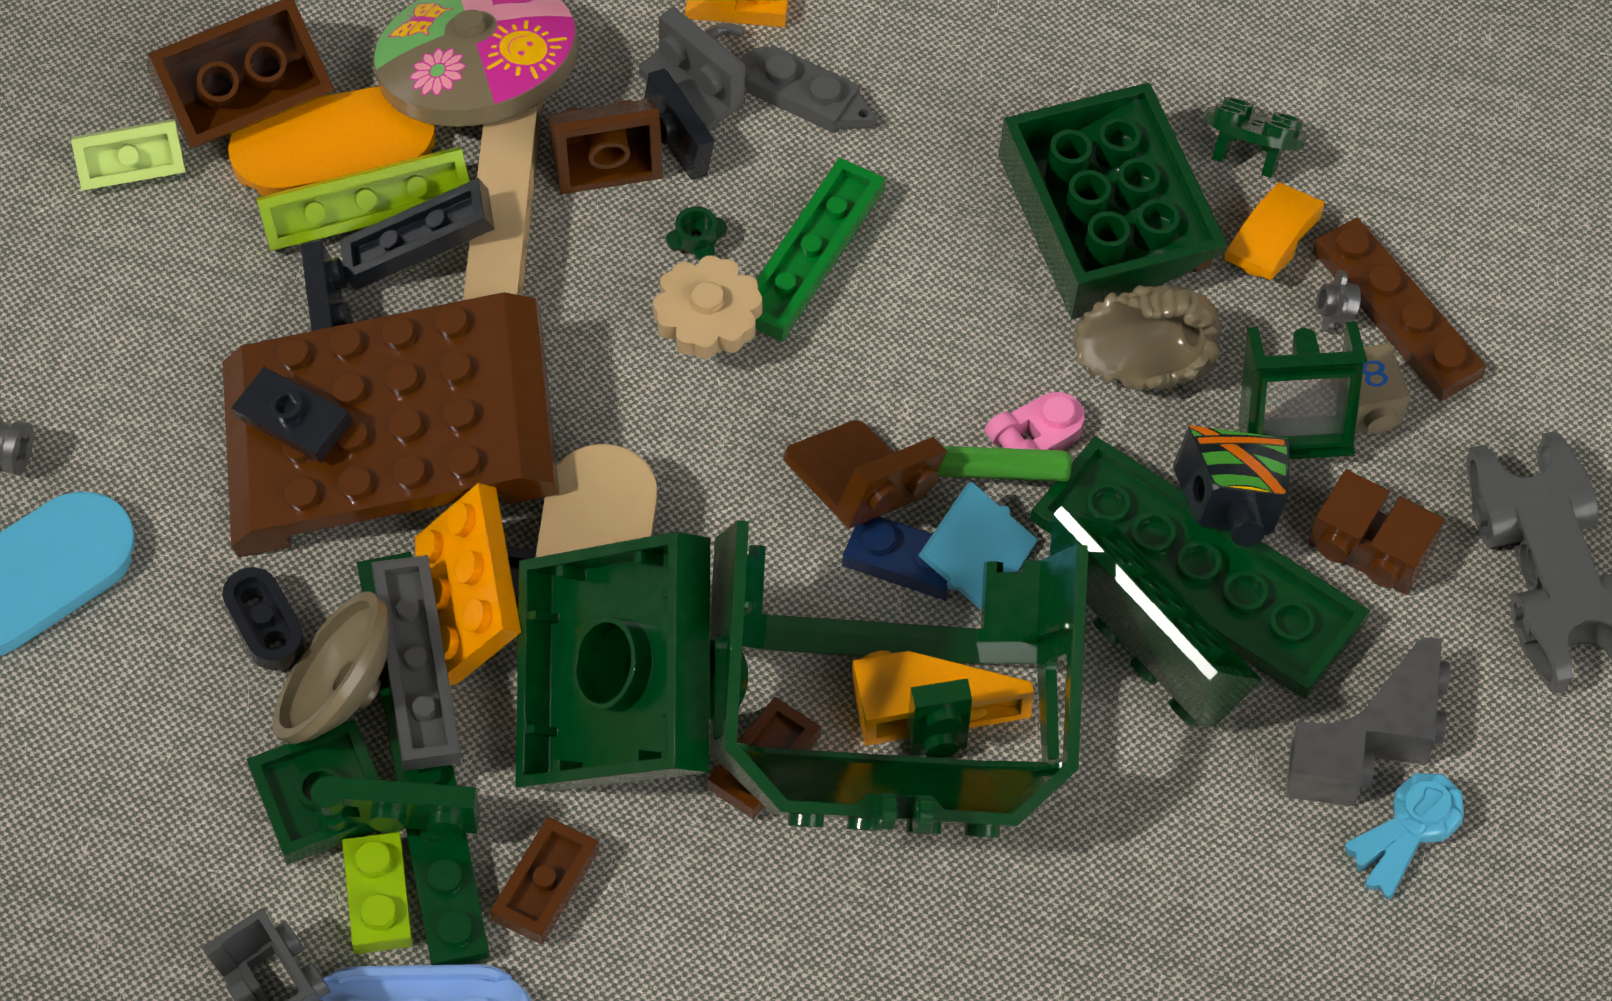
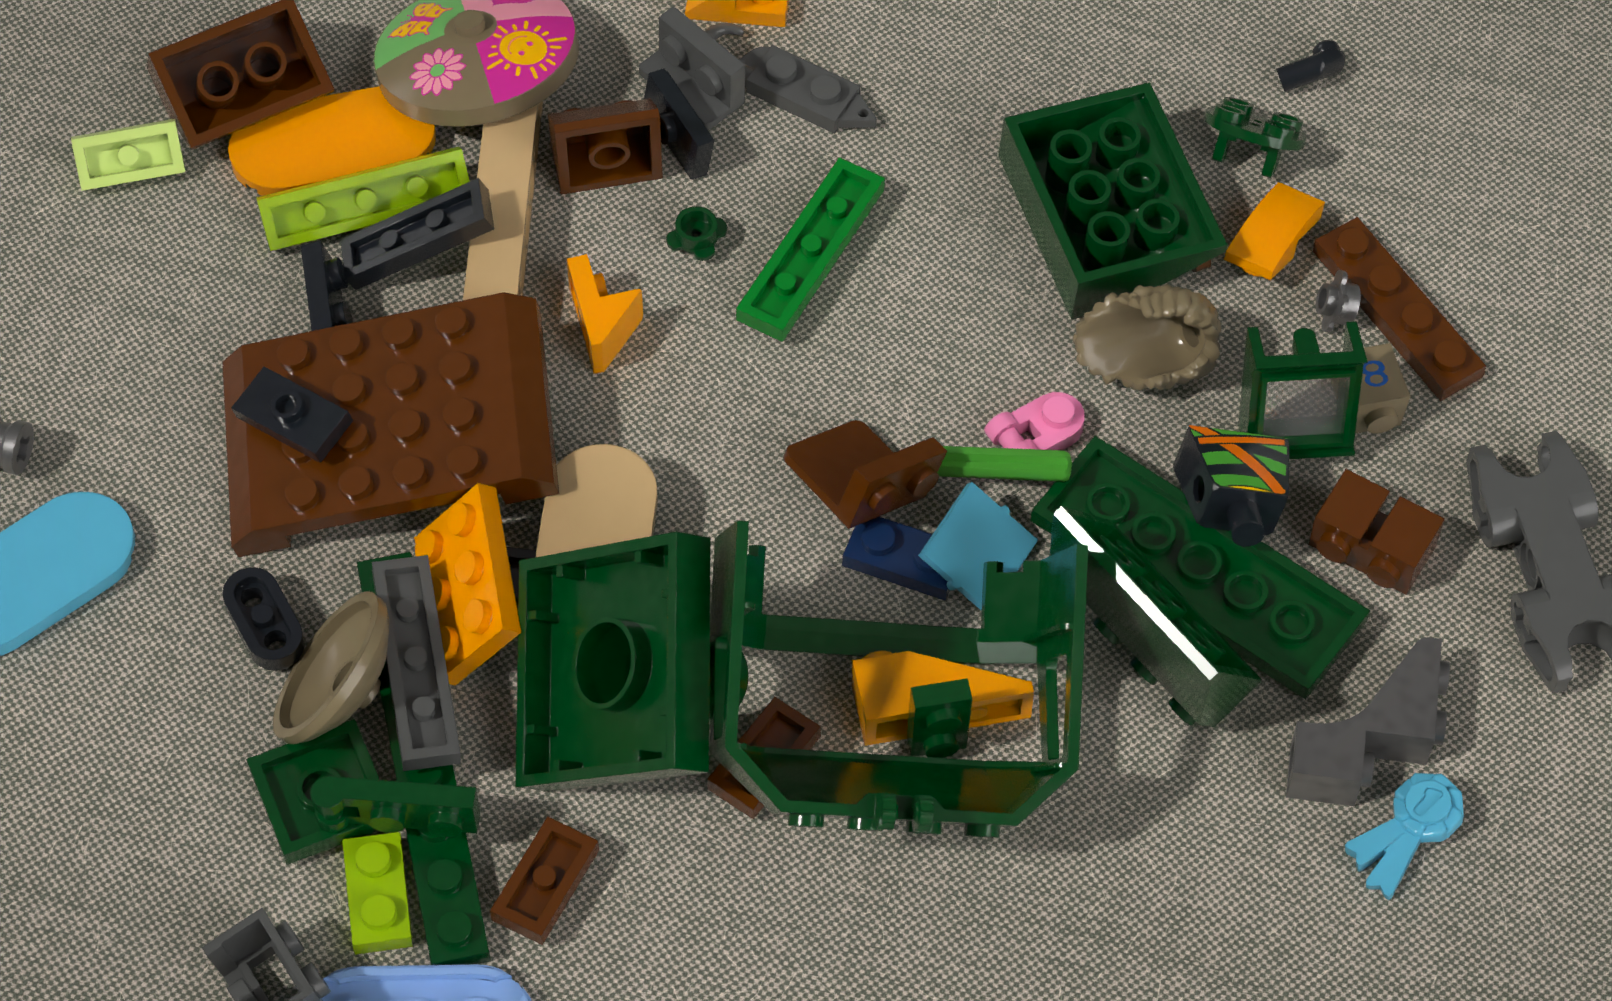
tan plant [653,256,762,359] -> none
none -> light orange slope [567,254,643,374]
none -> black arm [1276,40,1345,92]

